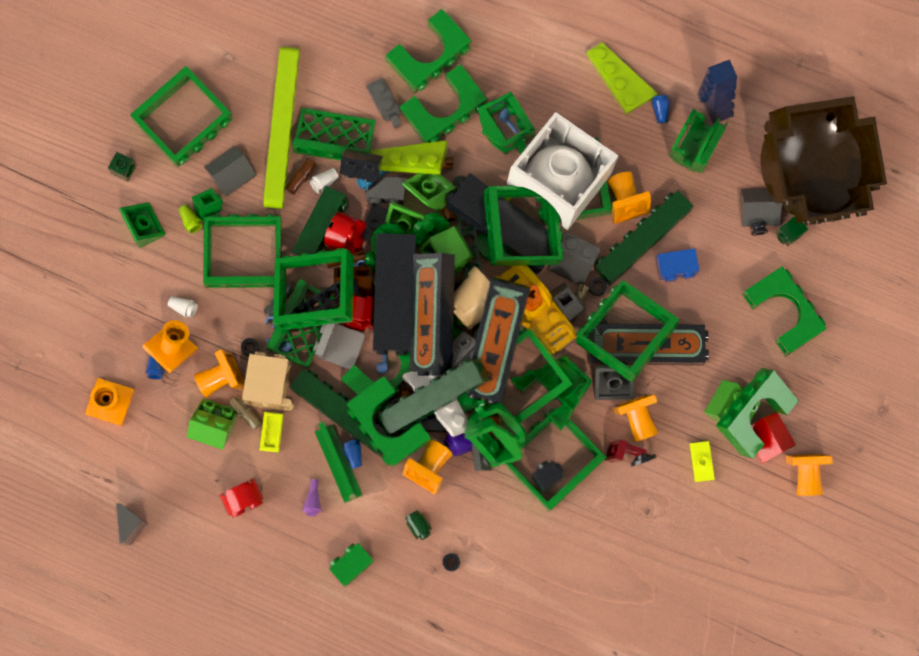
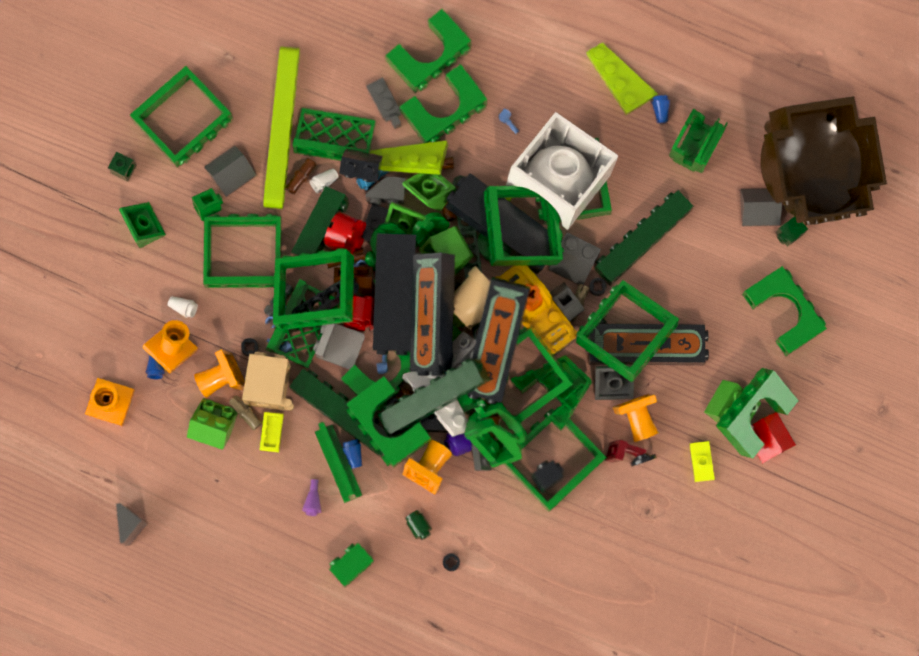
lime cone [178,205,202,234] -> none
red brick [219,478,264,518] -> none
green animal [479,91,536,155] -> none
light orange plant [607,172,651,224] -> none
blue brick [656,248,700,282] -> none
dark blue wedge [698,59,737,124] -> none
black bush [750,222,768,236] -> none
light orange plant [786,454,832,496] -> none

